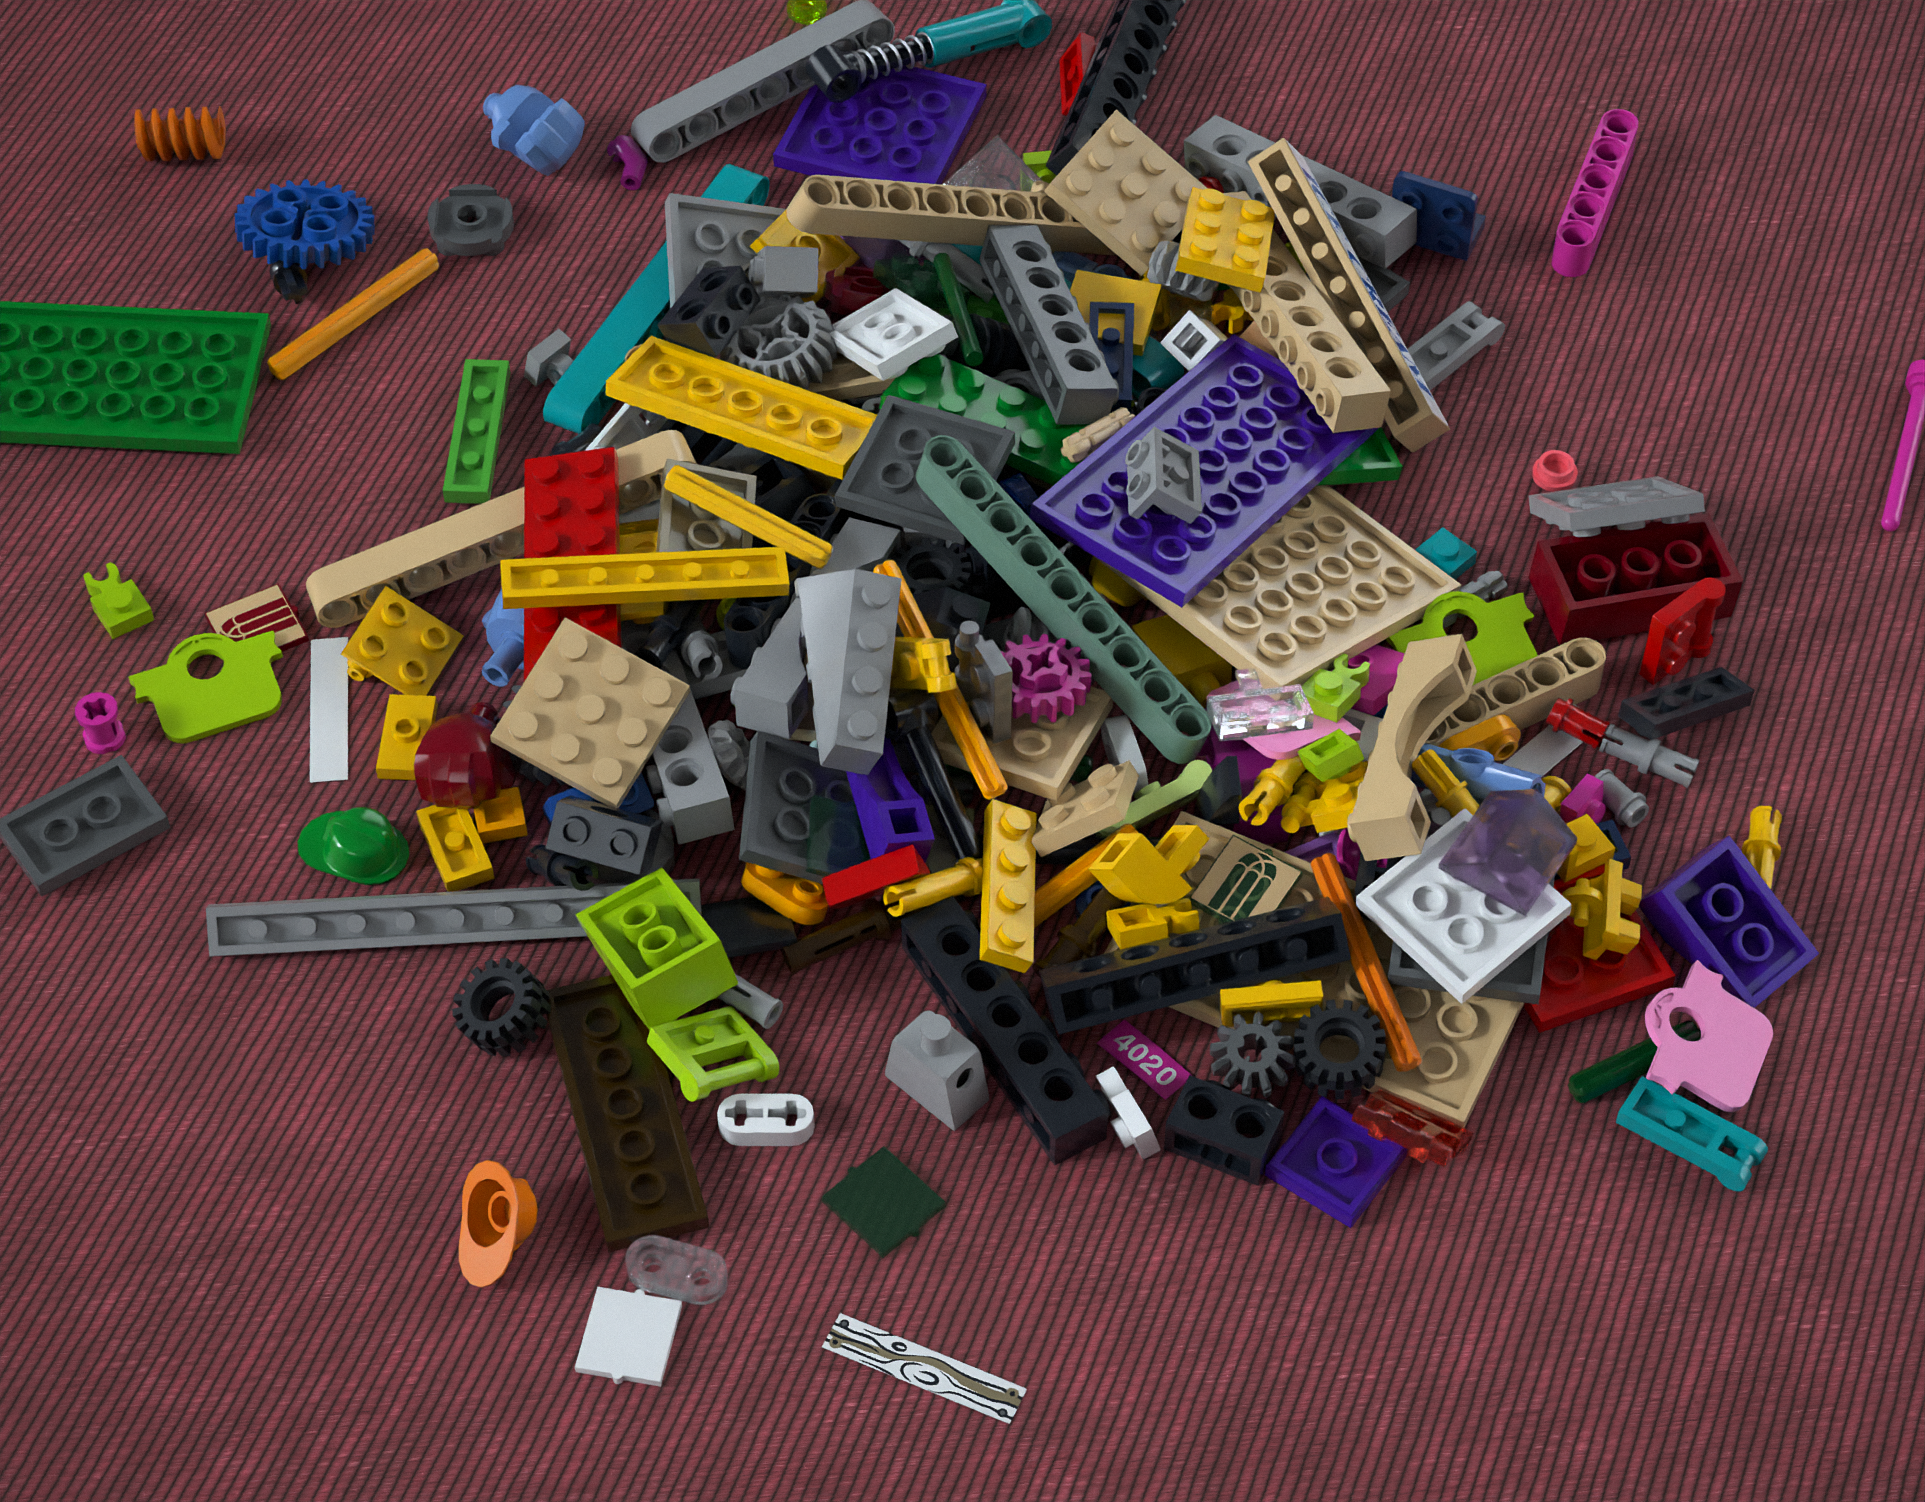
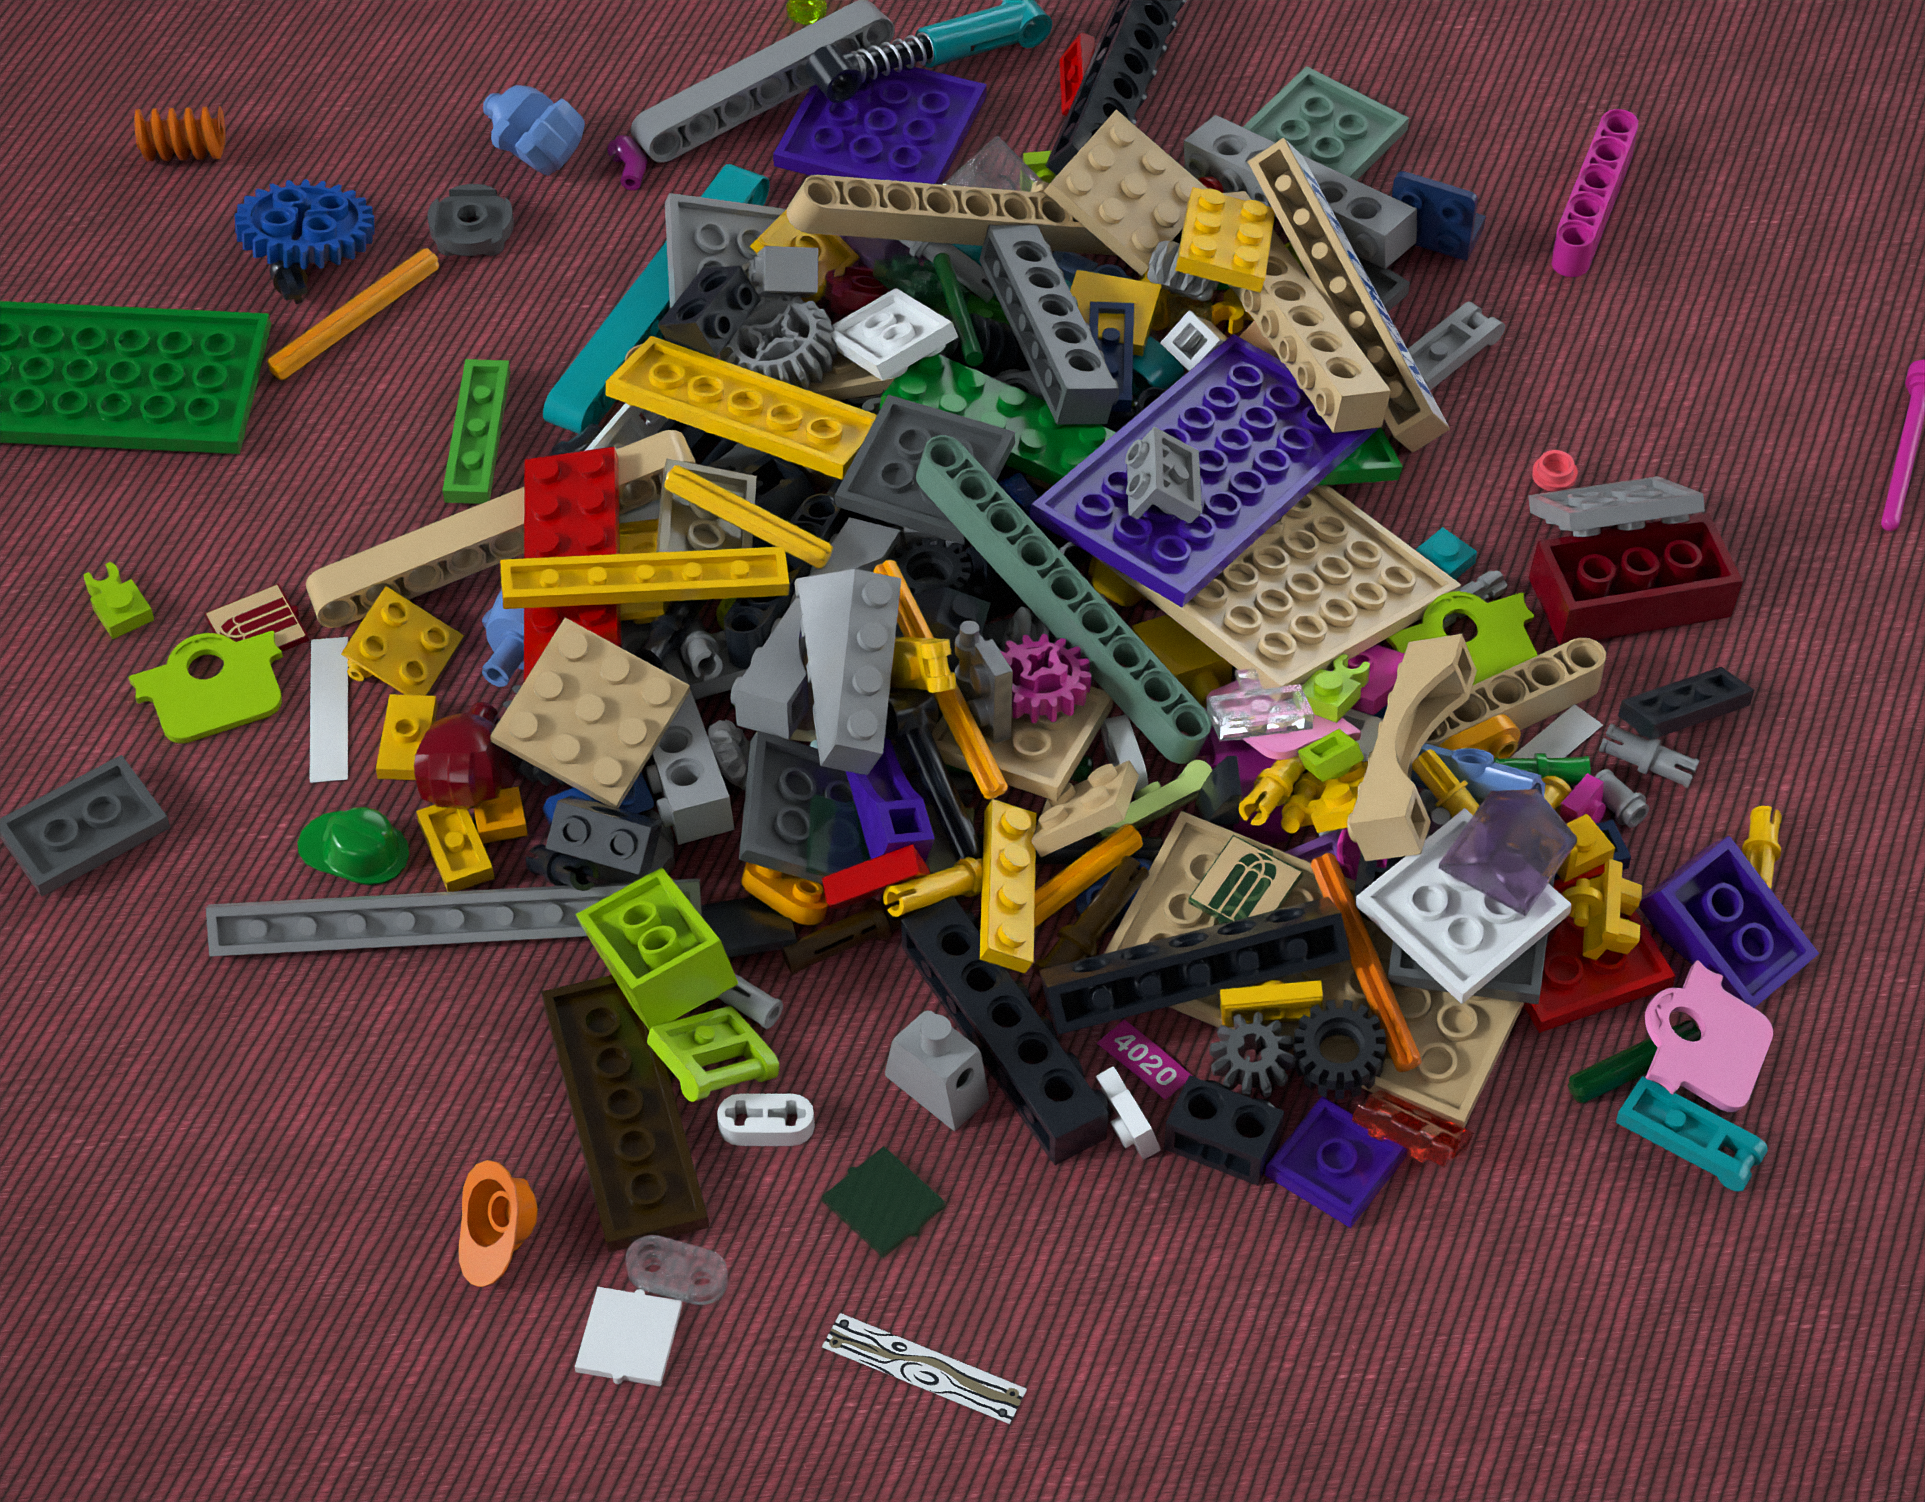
dark pink bush [75,692,126,754] -> none
black tyre [452,958,551,1057] -> none
light grey tile [524,329,573,387] -> none
tan axle [1061,407,1135,463] -> none
yellow brick [1088,825,1210,904] -> none
yellow plate [1106,899,1200,950] -> none
red pin [1546,698,1610,750] -> none
red plate [1639,577,1726,685] -> none
none -> sand green plate [1243,66,1409,181]
none -> green pin [1494,753,1591,786]

